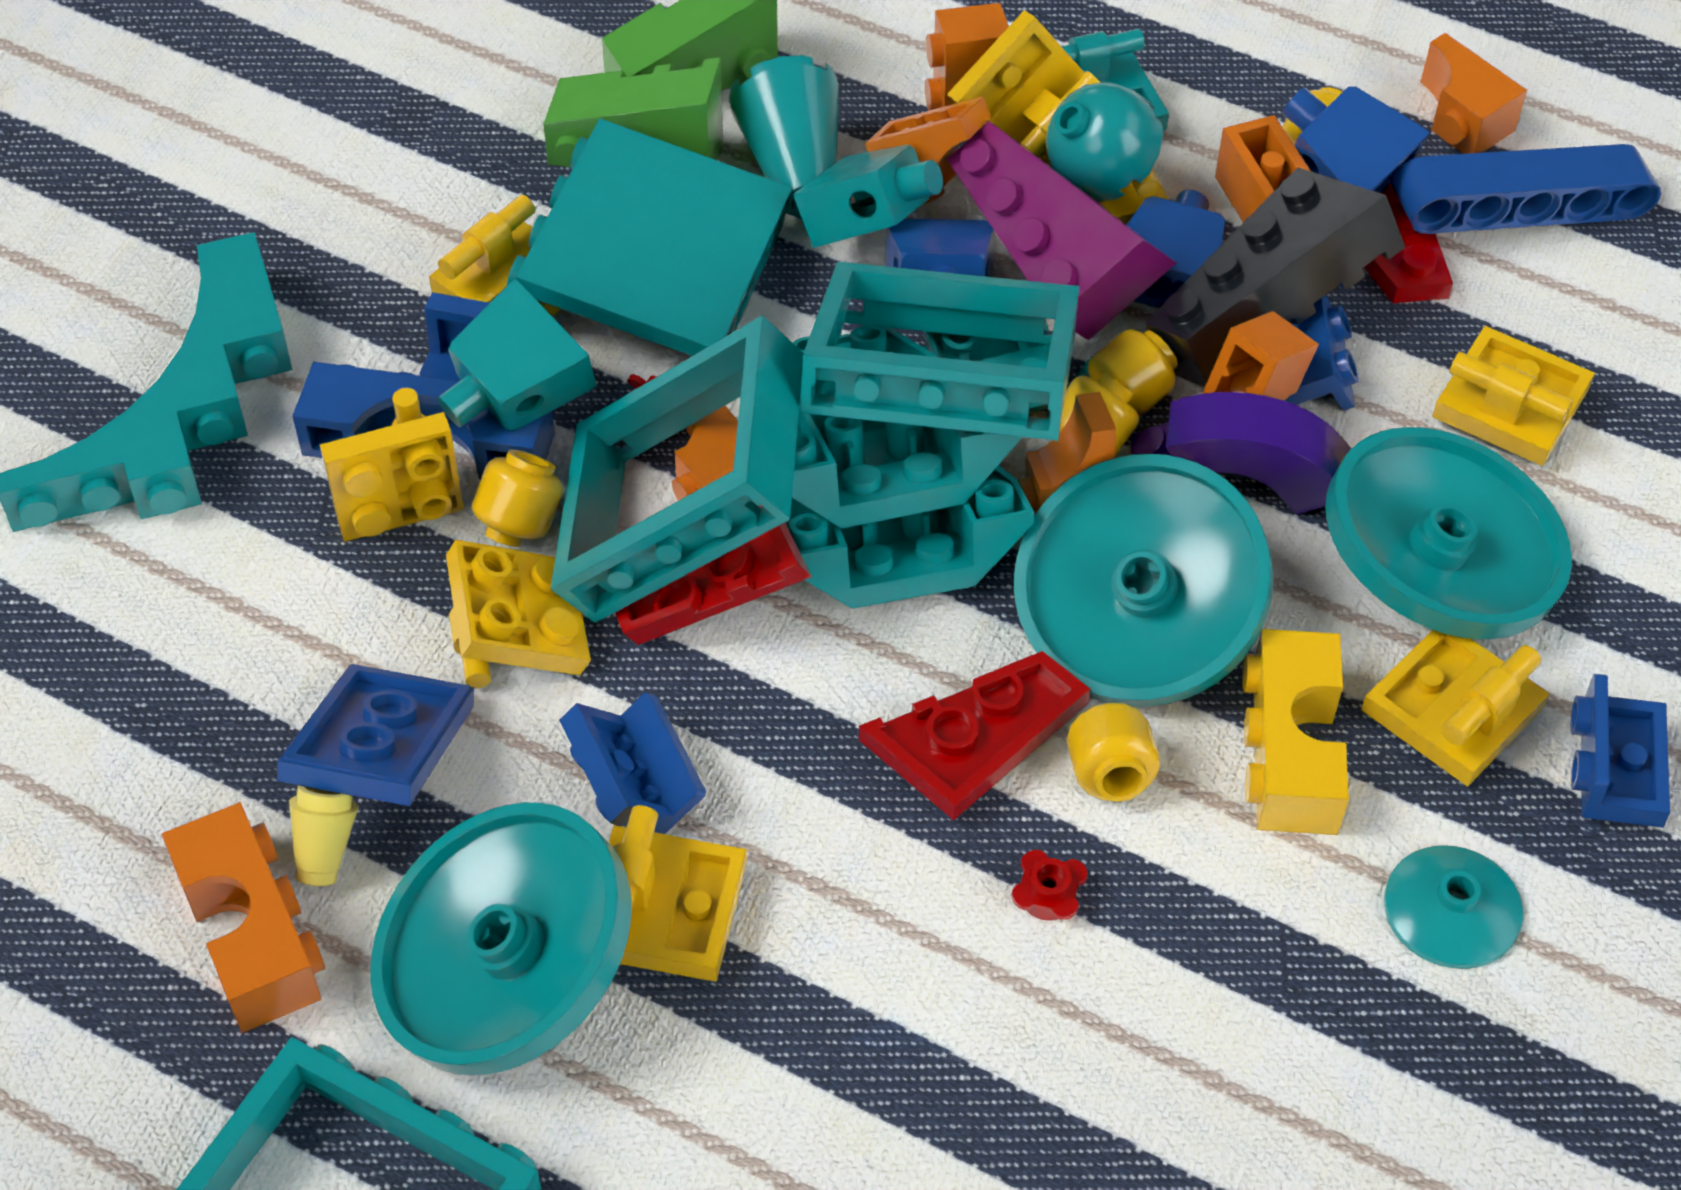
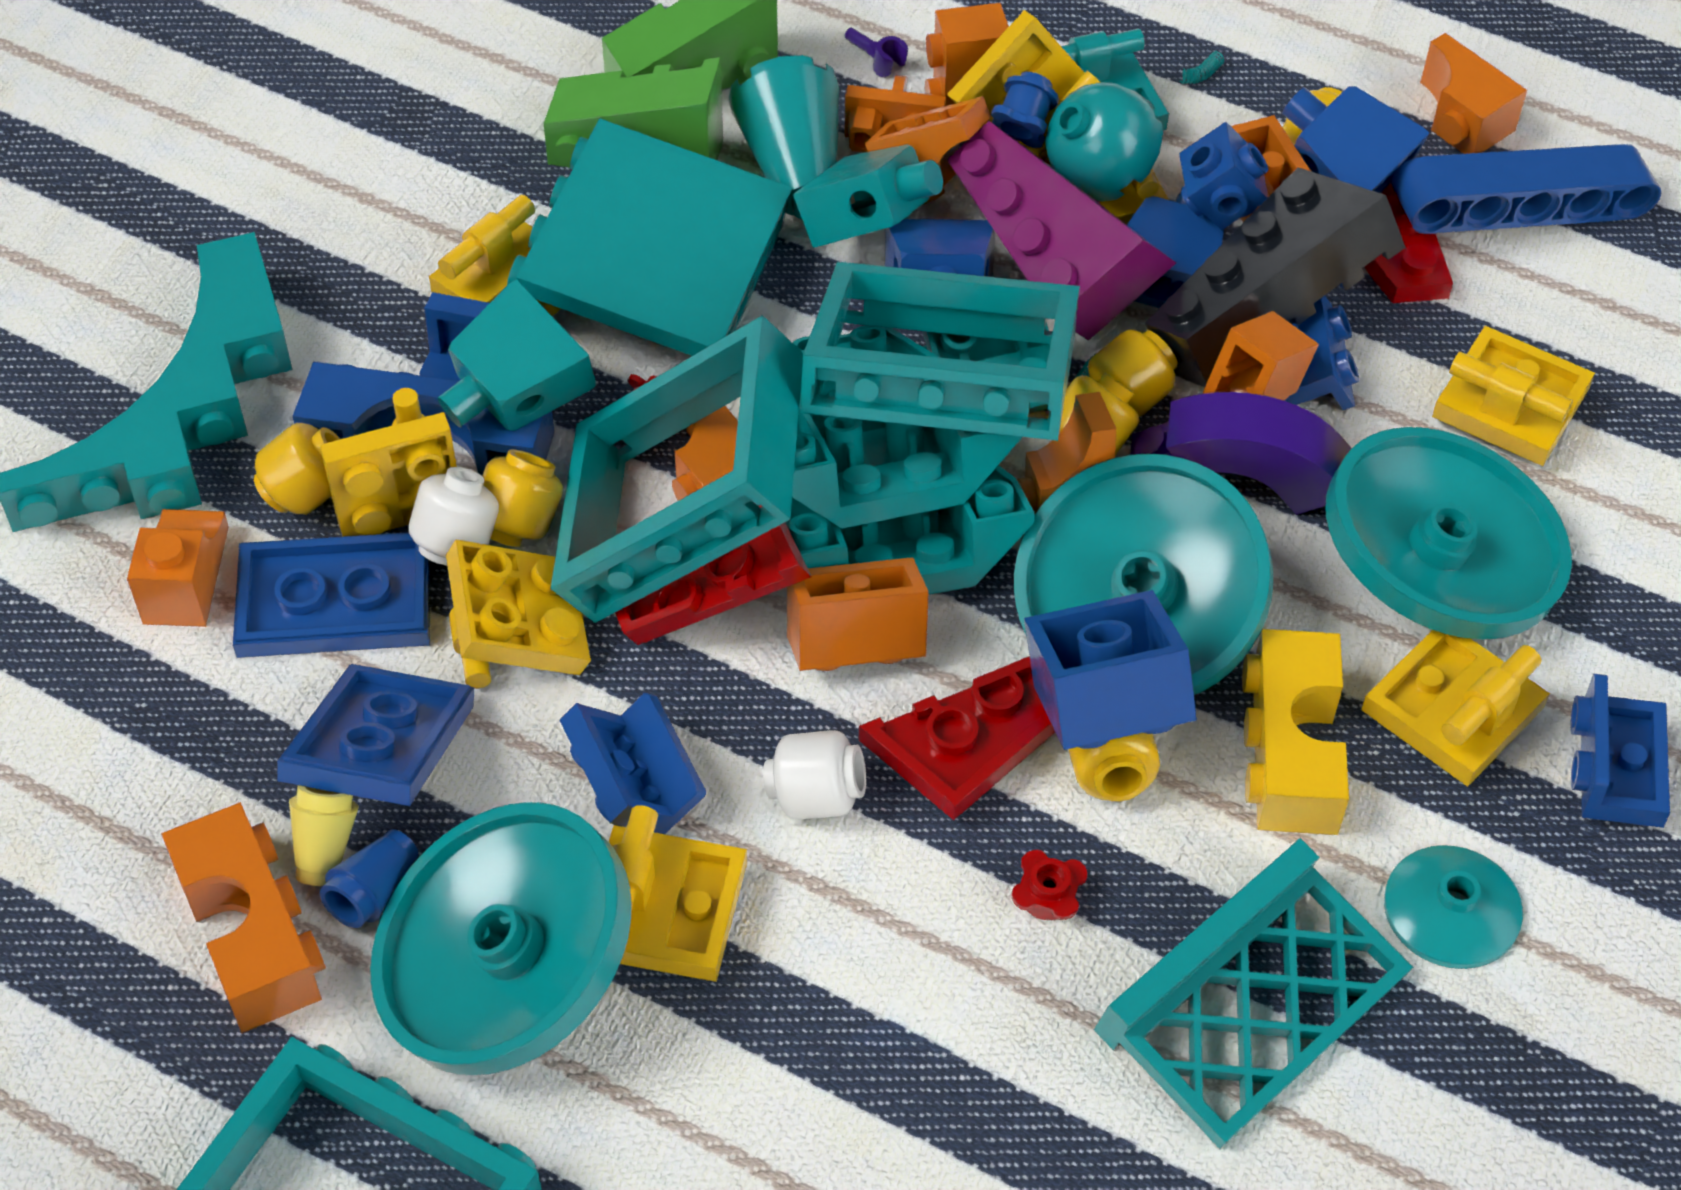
none -> orange arch [127,509,229,627]
none -> blue tile [233,533,431,658]
none -> yellow head [254,423,340,515]
none -> blue cone [320,829,419,928]
none -> white head [409,467,499,566]
none -> white head [763,730,866,820]
none -> orange brick [787,557,929,671]
none -> orange hips [844,75,946,153]
none -> dark purple hand [845,27,908,77]
none -> blue brick [991,72,1059,148]
none -> blue brick [1024,590,1197,750]
none -> teal fence [1094,838,1414,1149]
none -> blue brick [1179,122,1269,230]
none -> teal leg [1180,51,1224,85]

